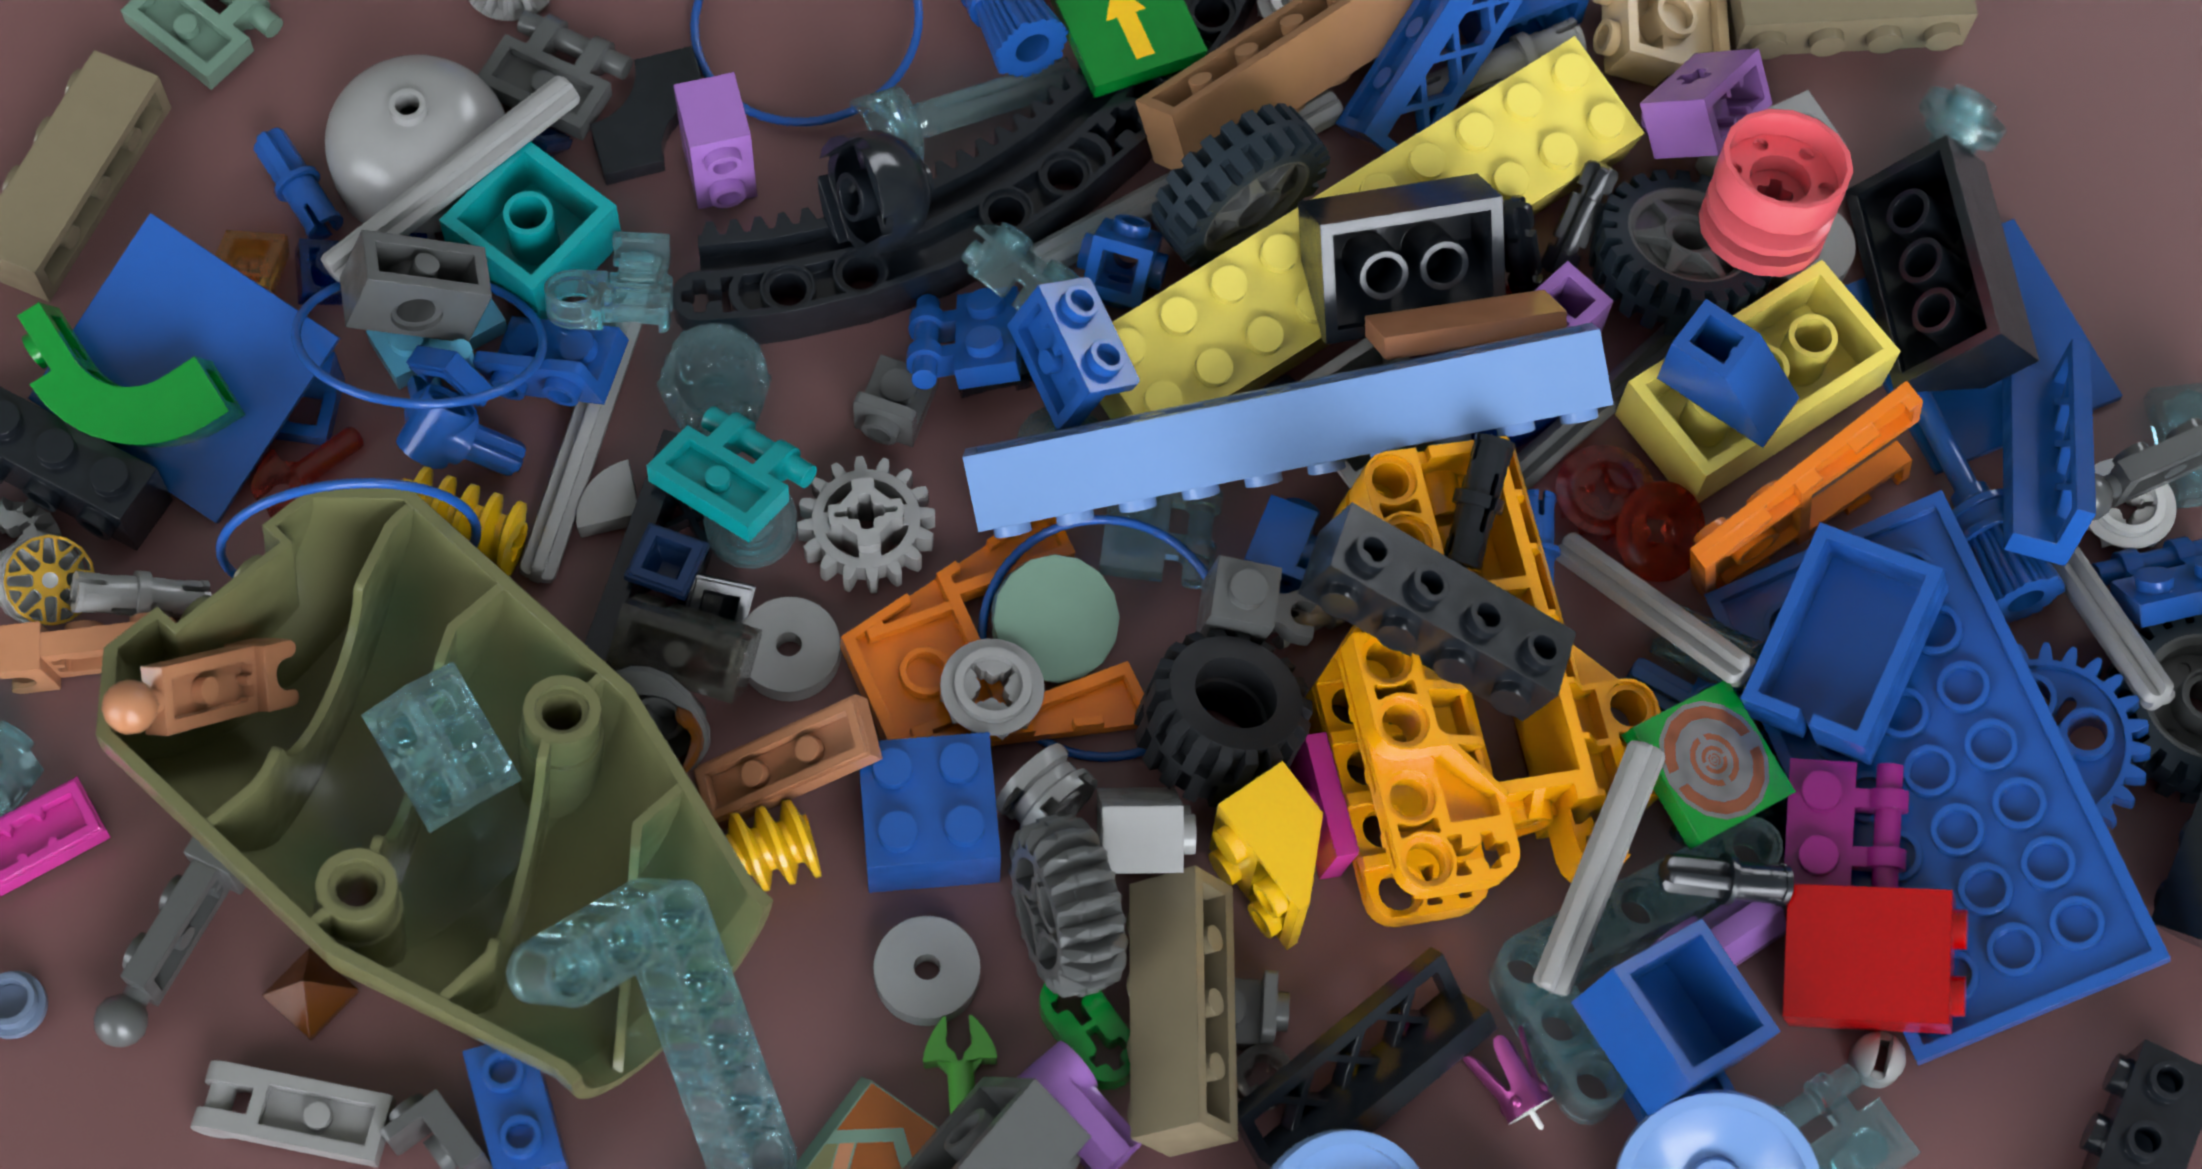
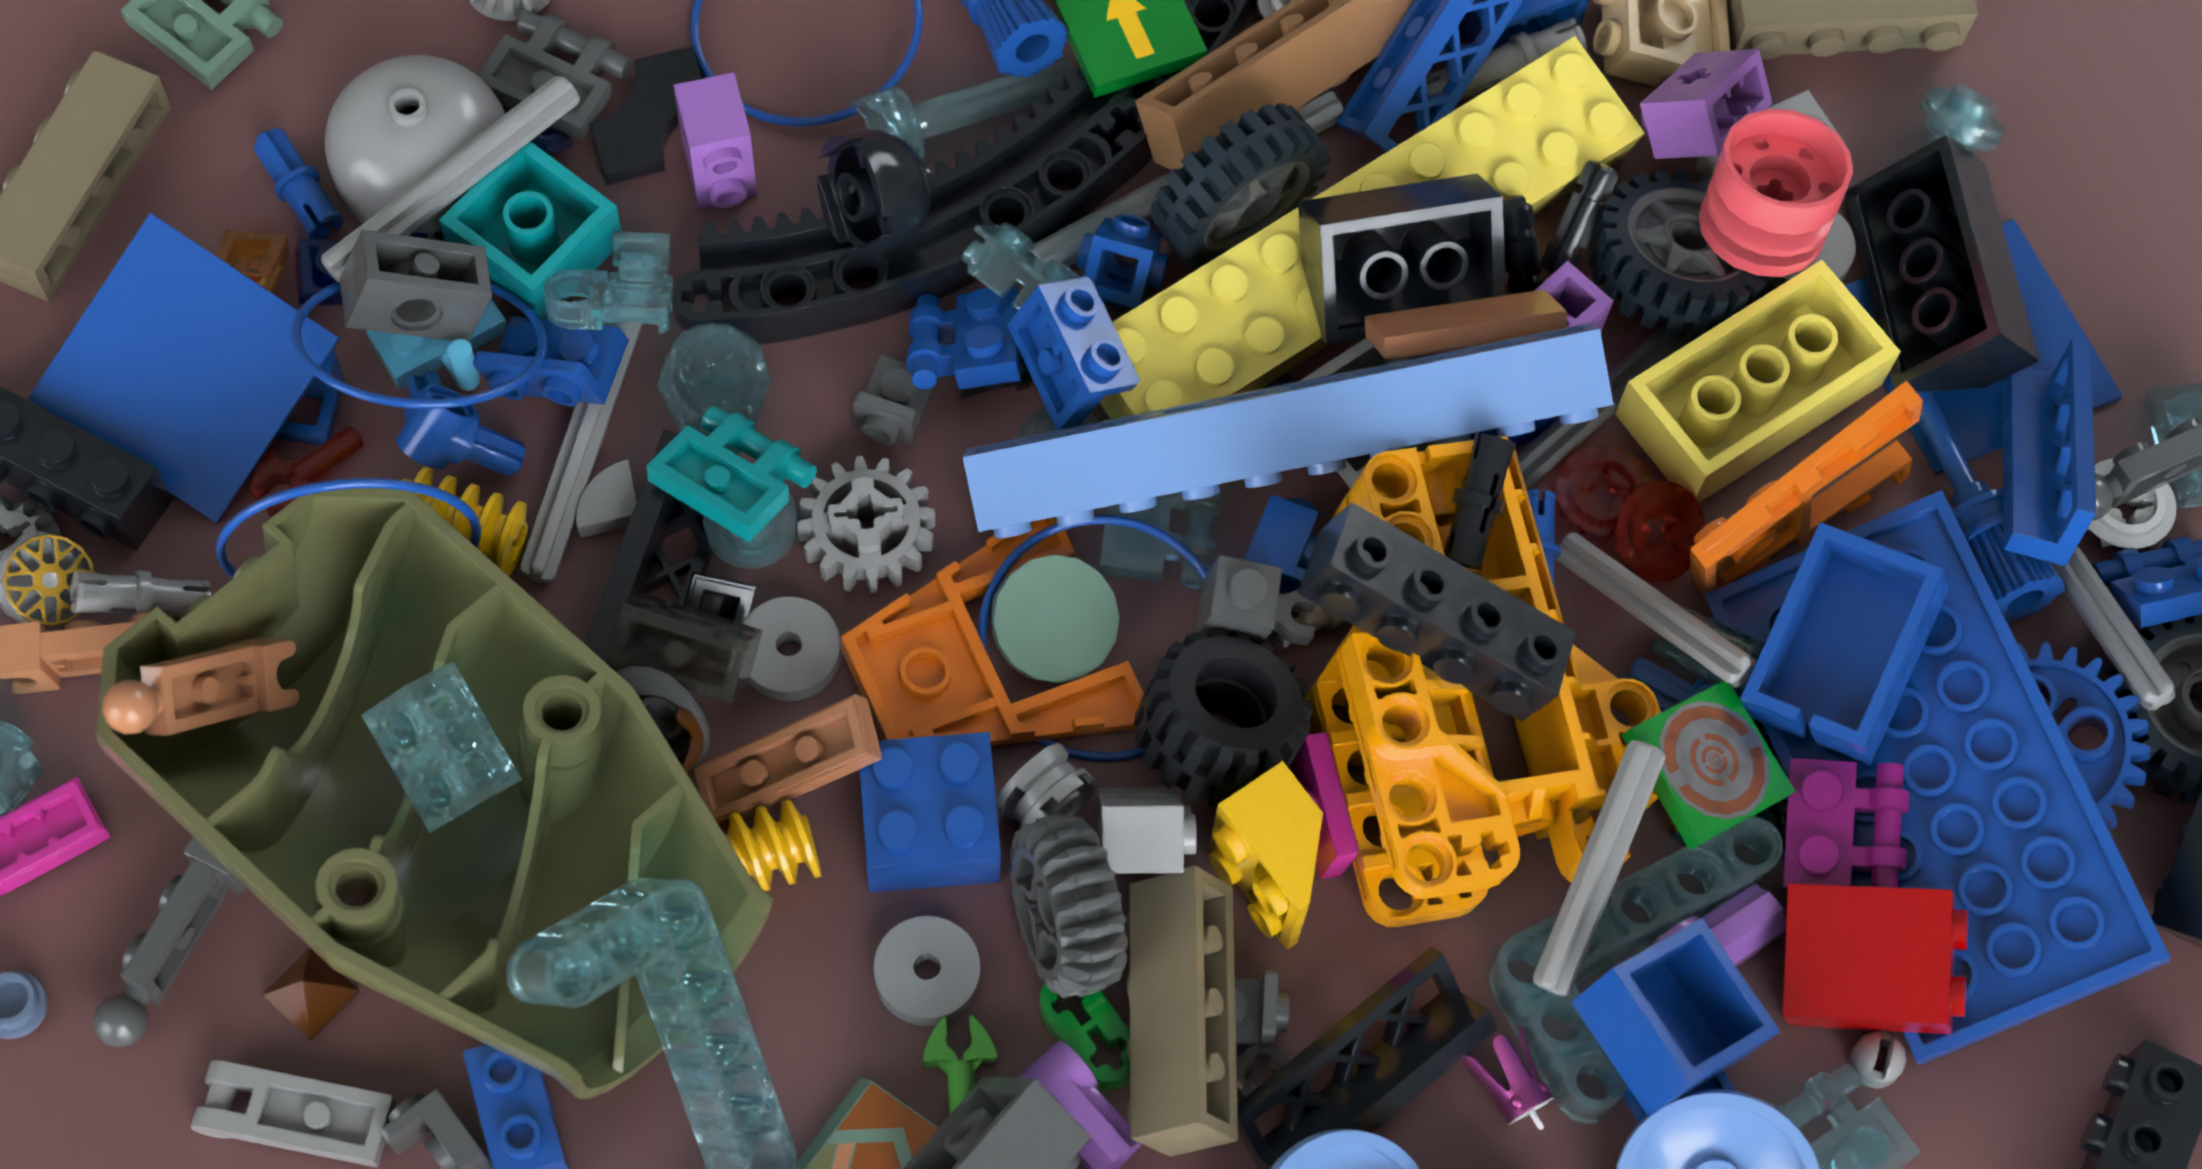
green arch [17,302,246,448] -> none
blue tile [406,345,494,407] -> none
dark blue slope [624,522,710,601] -> none
light grey gear [940,639,1045,740] -> none
blue slope [1657,299,1800,448] -> none
black axle [1658,852,1794,907] -> none

